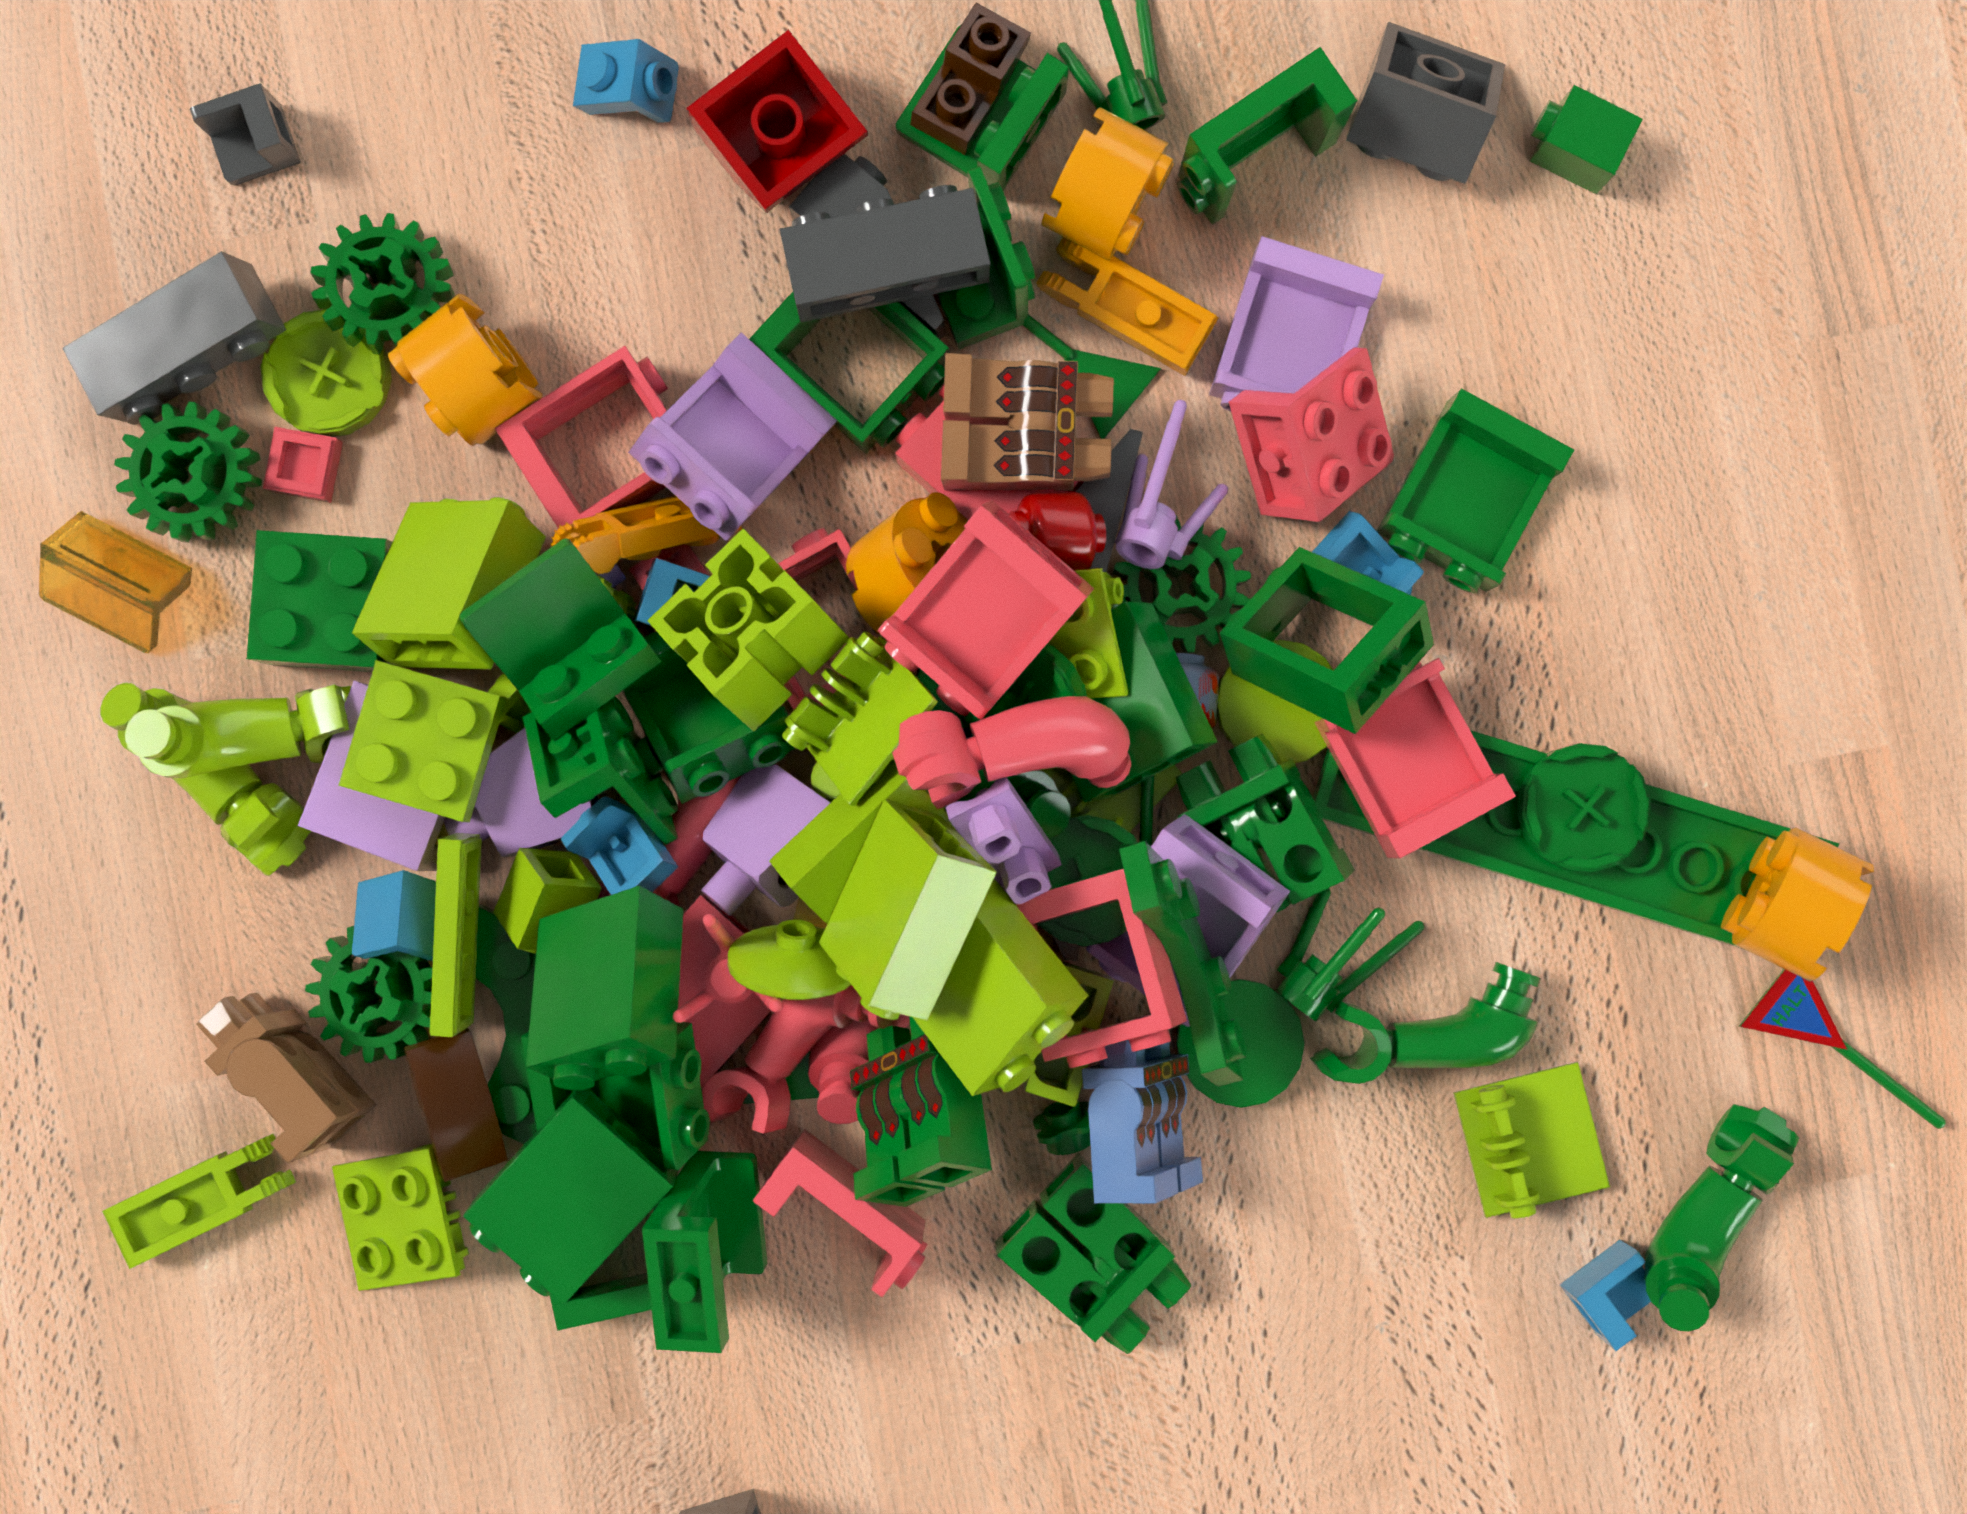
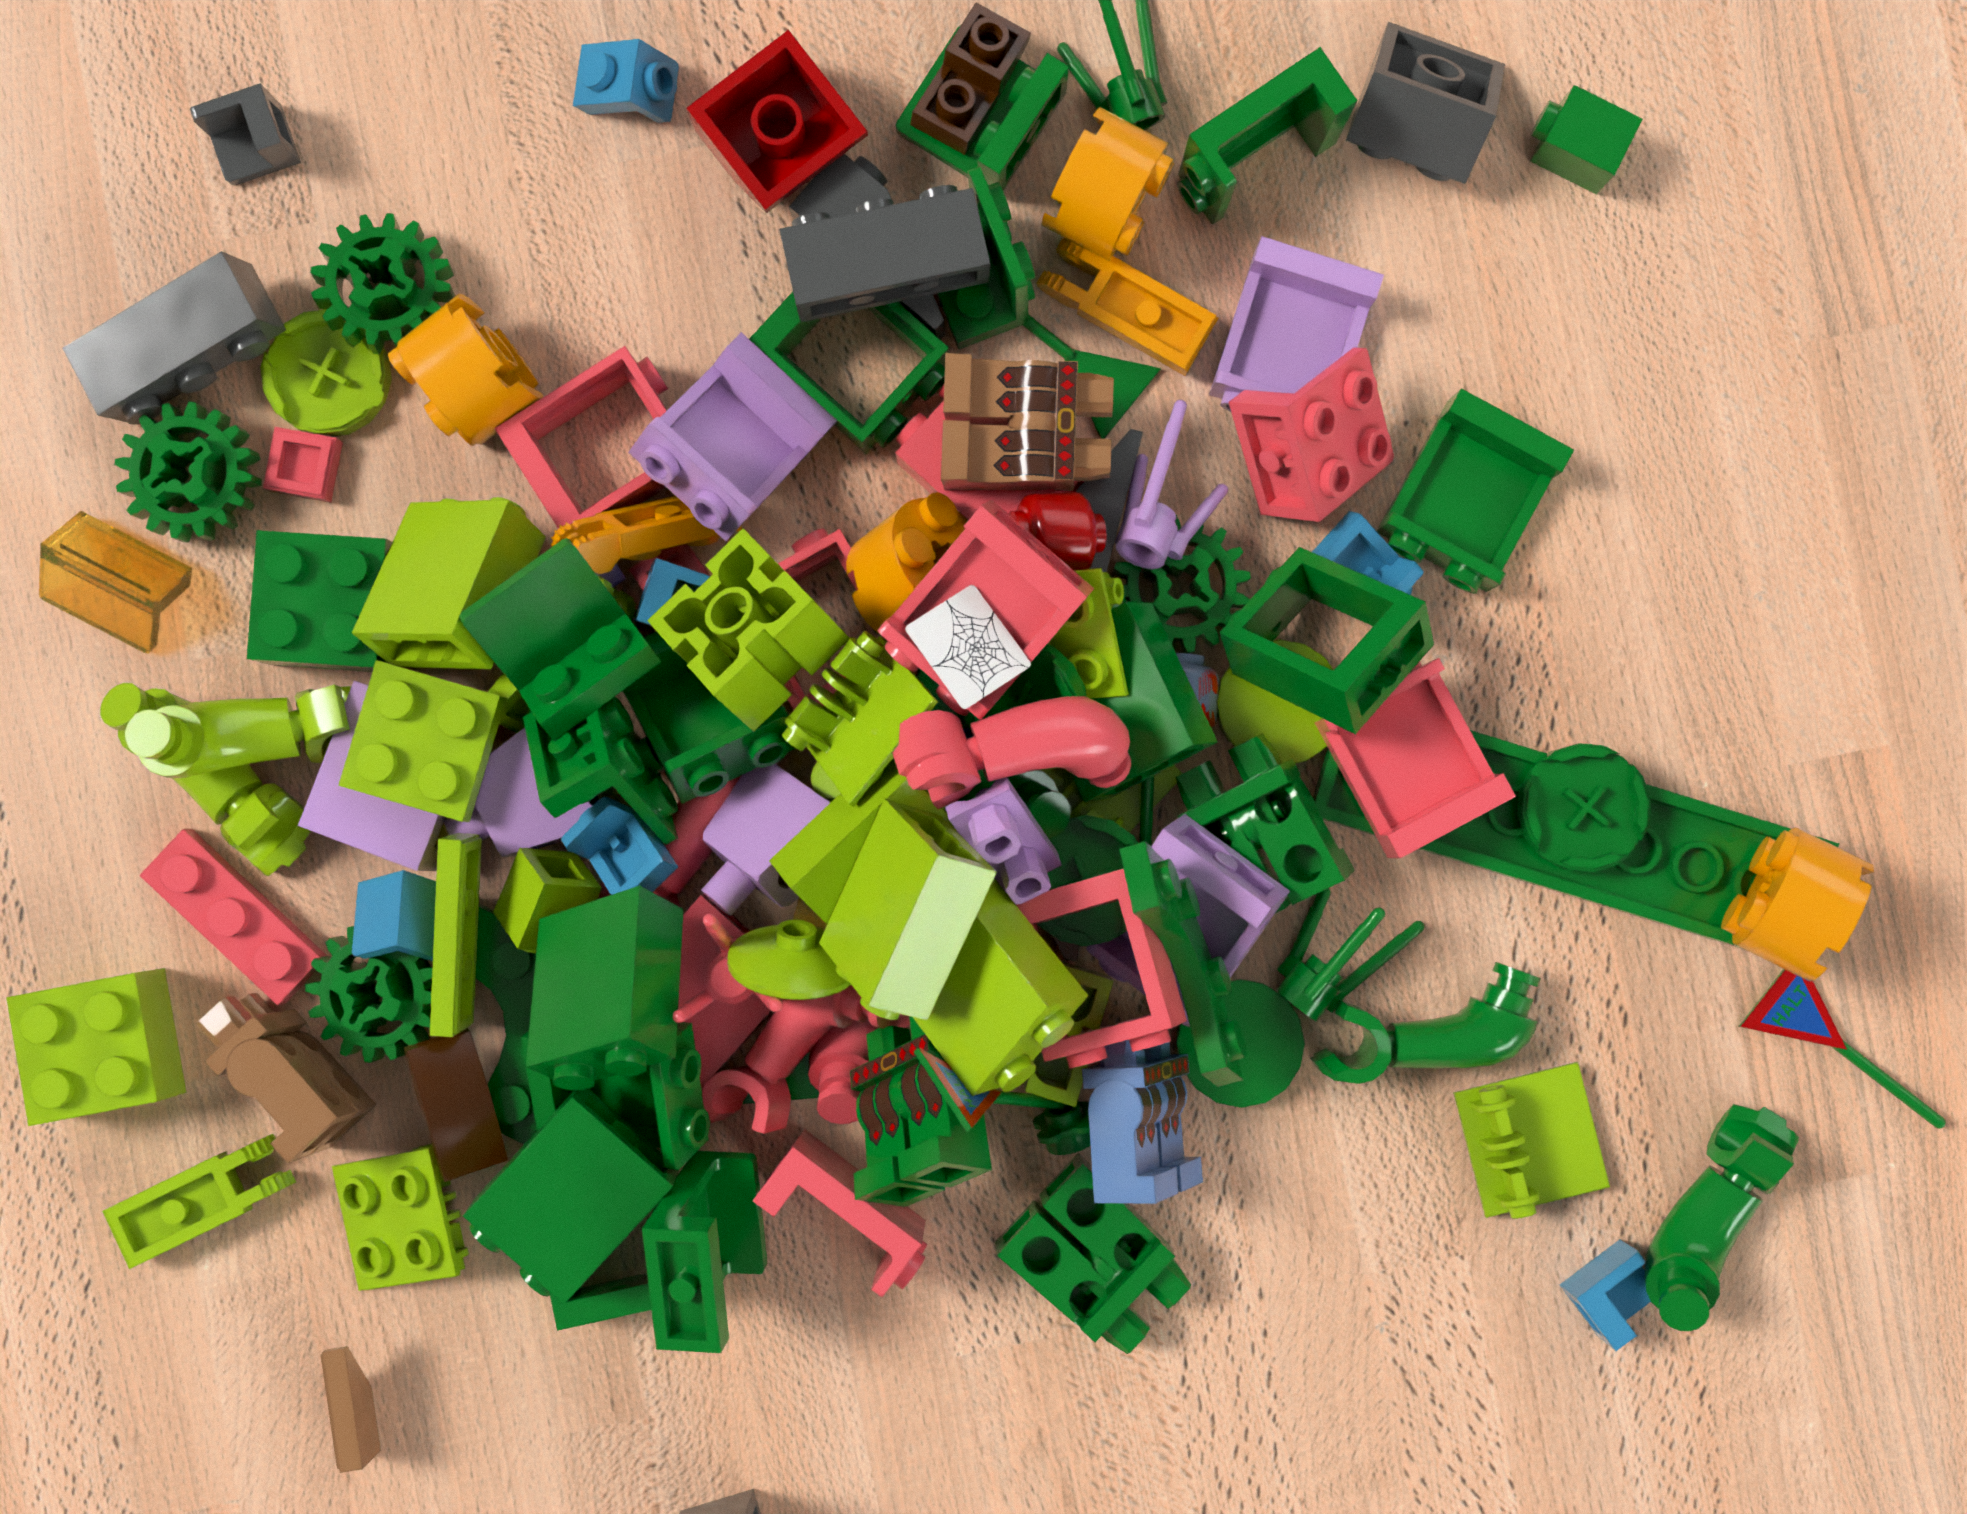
none -> lime brick [6,968,187,1126]
none -> coral plate [139,829,327,1006]
none -> medium nougat tile [320,1346,381,1473]
none -> white sticker [905,585,1031,709]
none -> piece [914,1047,1066,1132]

